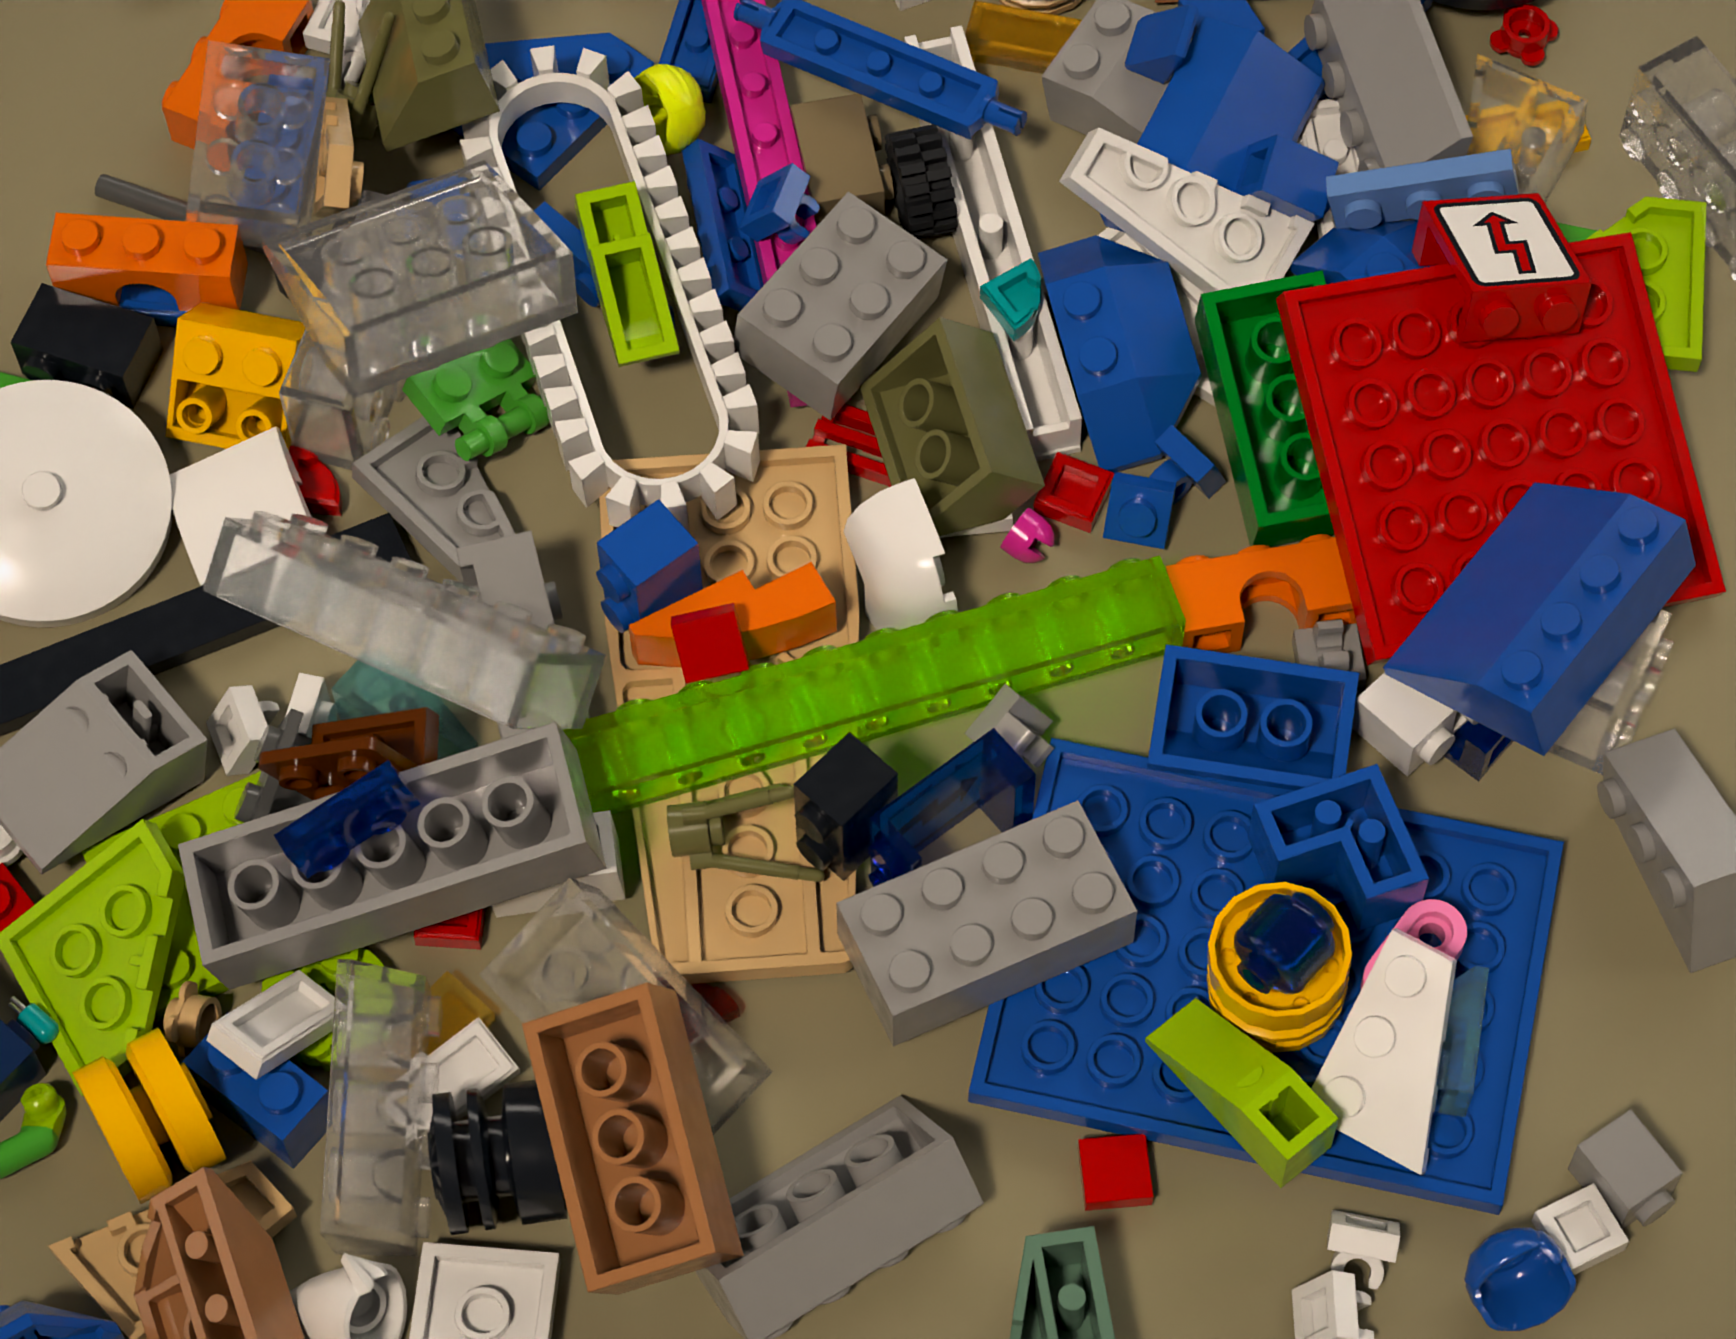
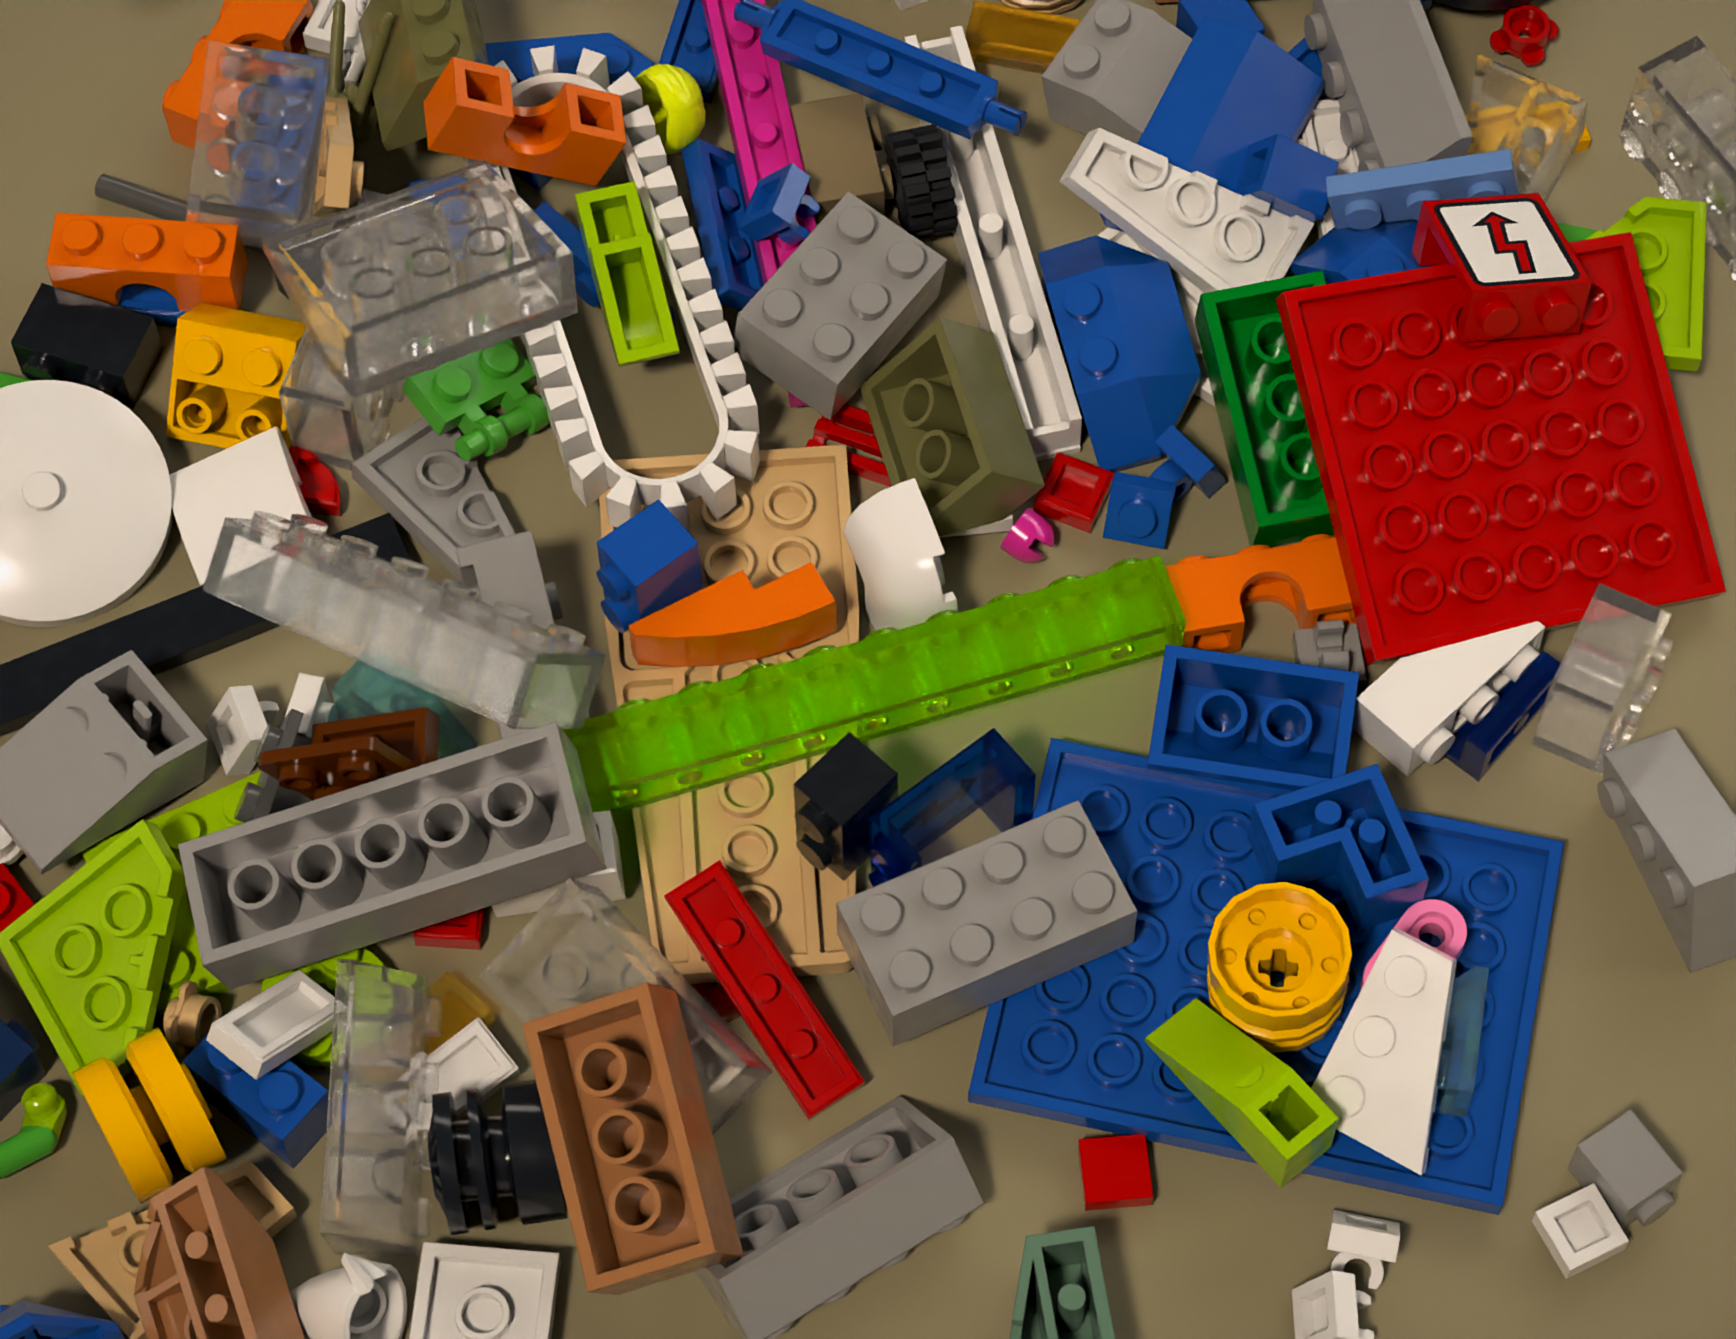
teal piece [8,996,59,1044] -> none
clear blue plate [274,760,421,878] -> none
olive plant [667,783,825,882] -> none
red tile [670,603,749,684] -> none
light grey tile [964,684,1054,771] -> none
teal tile [980,258,1041,341] -> none
blue slope [1125,4,1199,84] -> none
clear blue head [1234,892,1336,995] -> none
blue slope [1383,482,1696,756] -> none
blue hair [1464,1227,1576,1331] -> none
none -> orange arch [423,57,626,187]
none -> red tile [664,860,865,1121]

